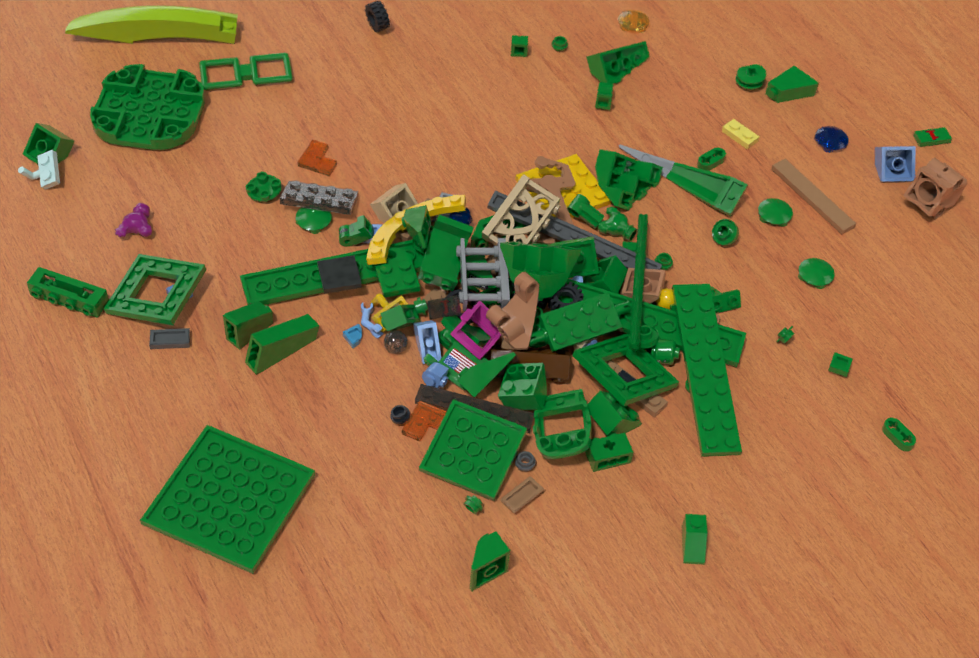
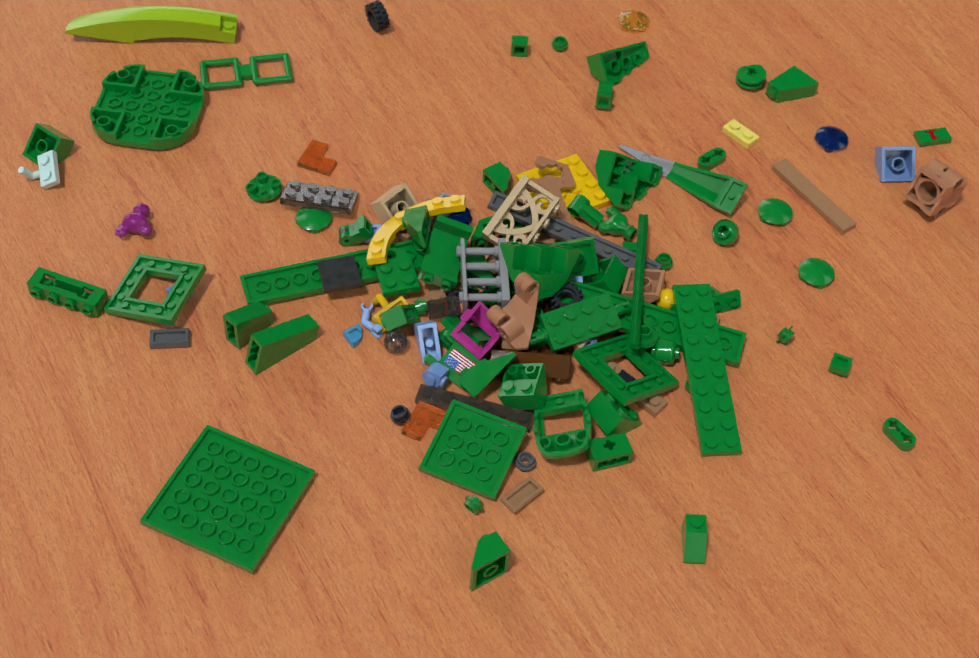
none -> green slope [482,161,511,195]

